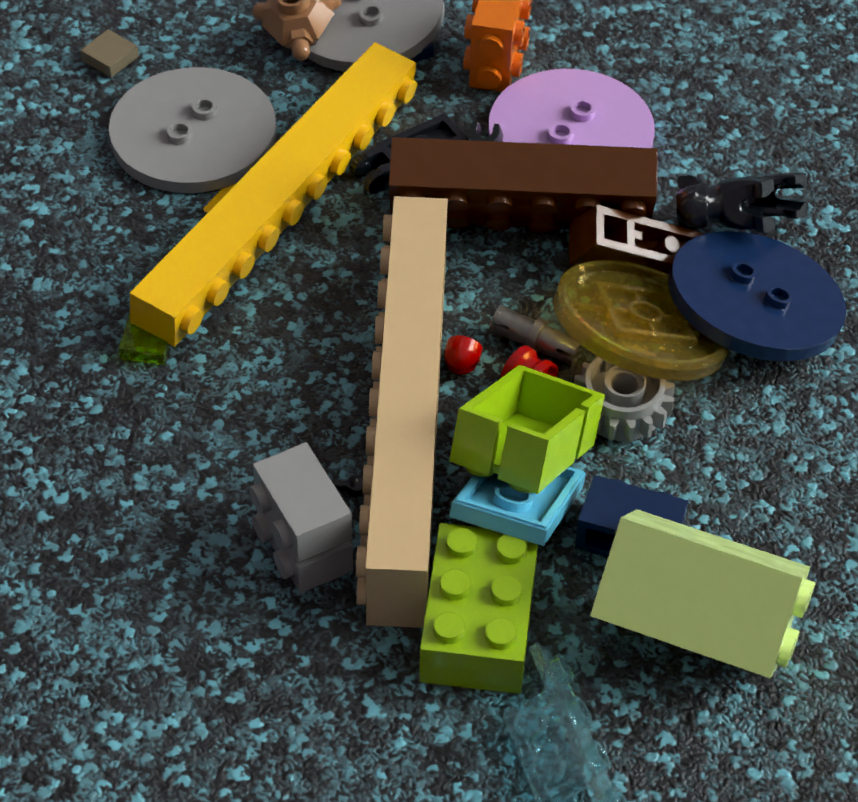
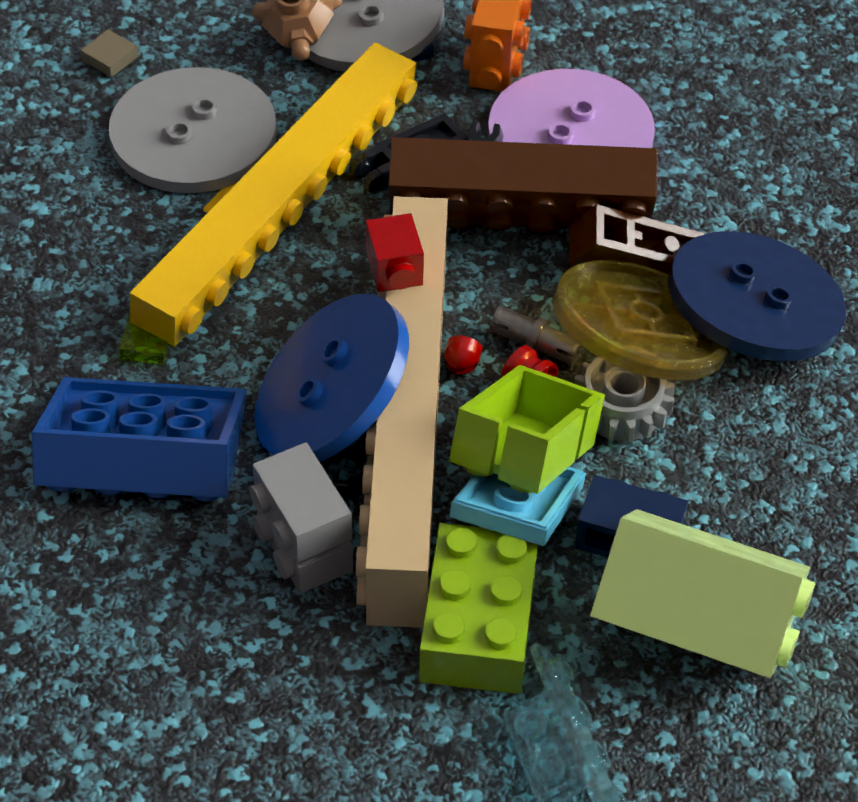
black animal [676,172,808,233] -> none
none -> blue slope [32,377,247,501]
none -> blue plate [254,293,409,462]
none -> red brick [366,213,424,292]

